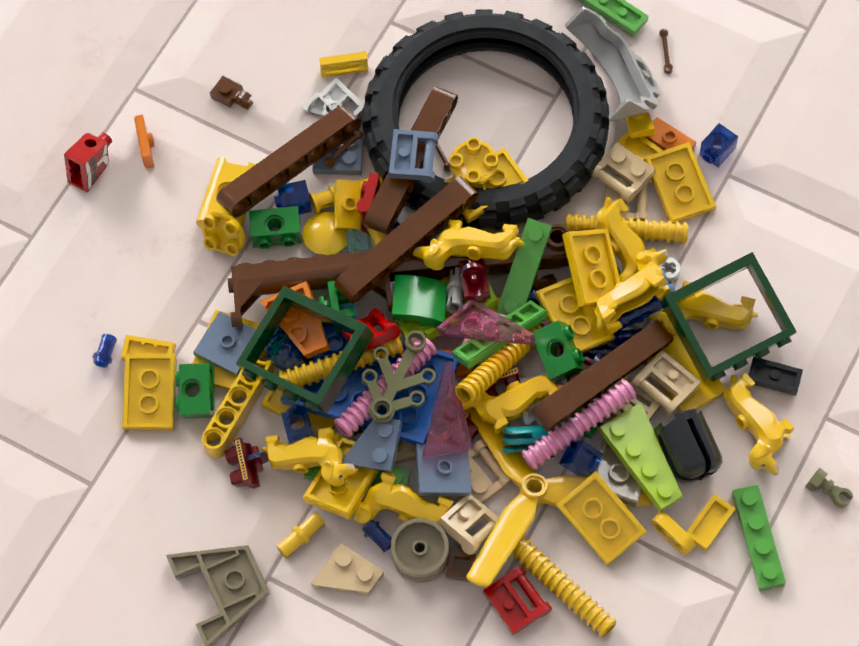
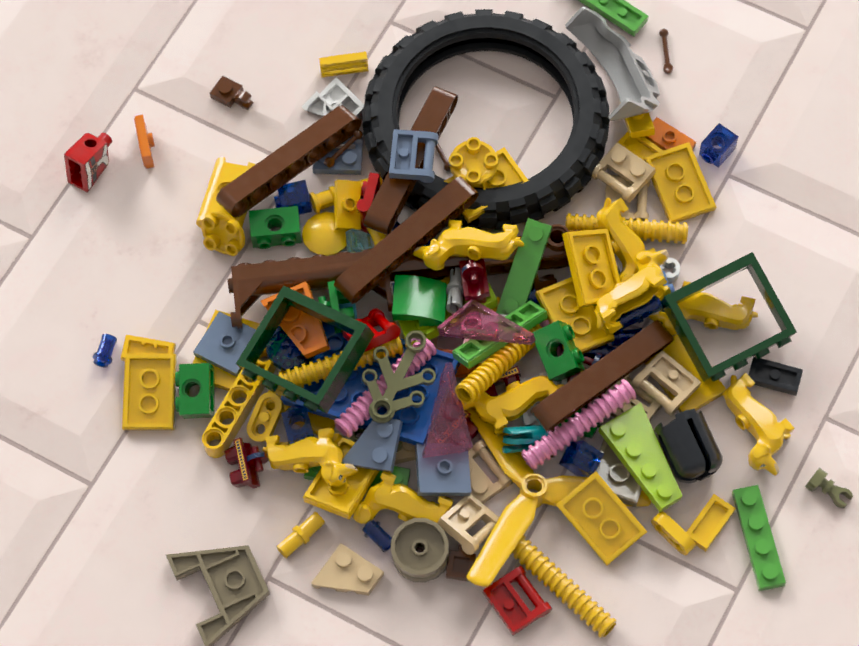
none -> yellow plate [246,392,284,442]

